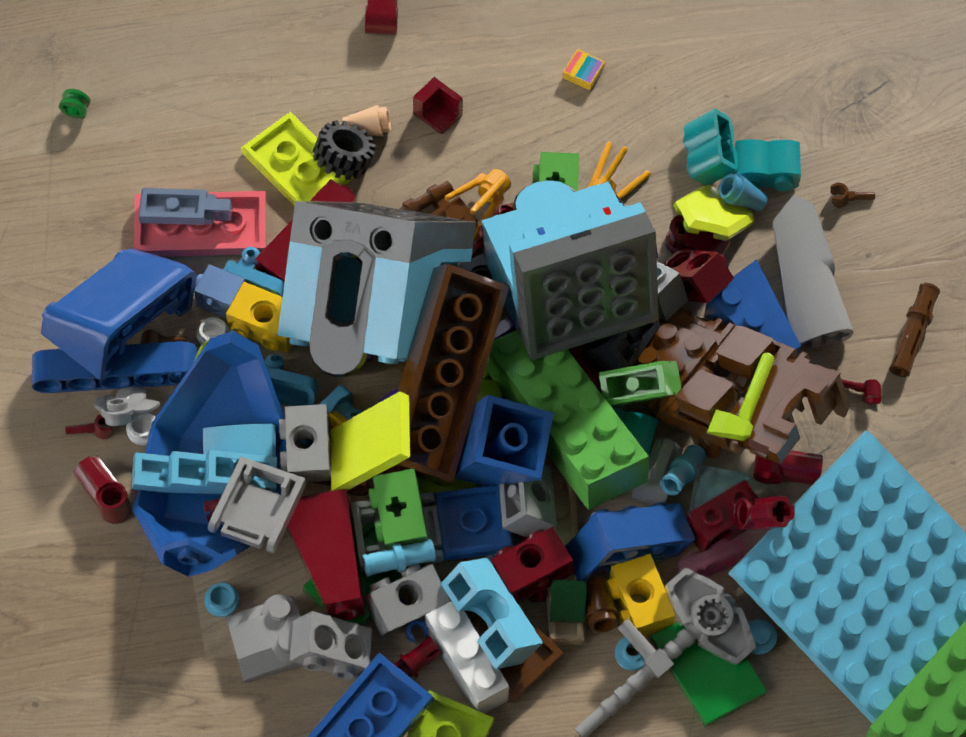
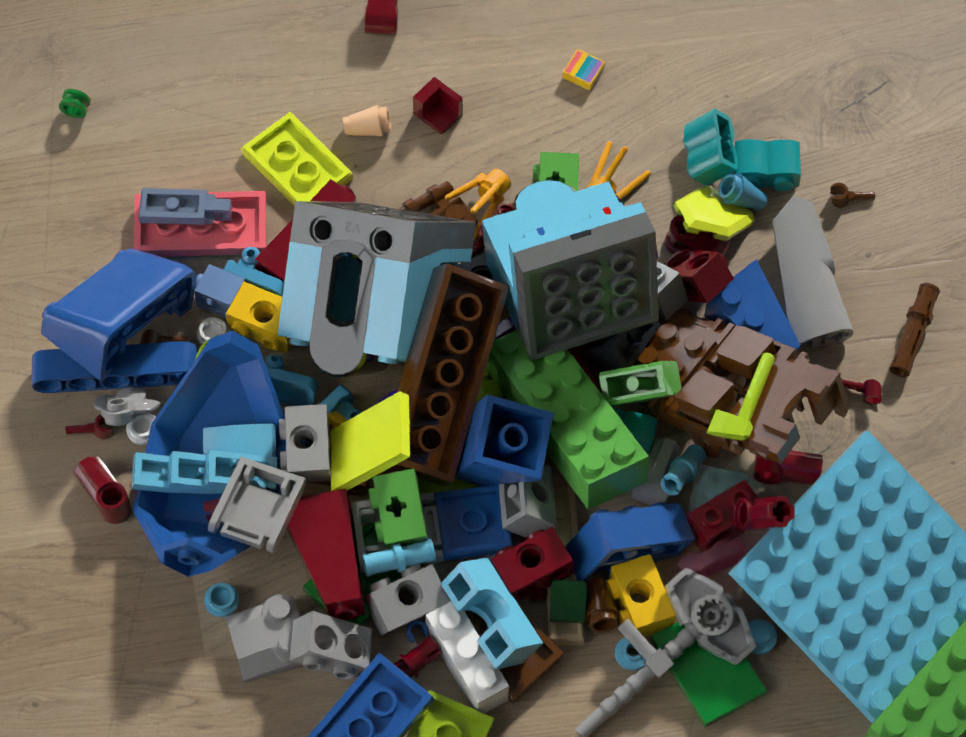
black tyre [312,120,376,180] -> none

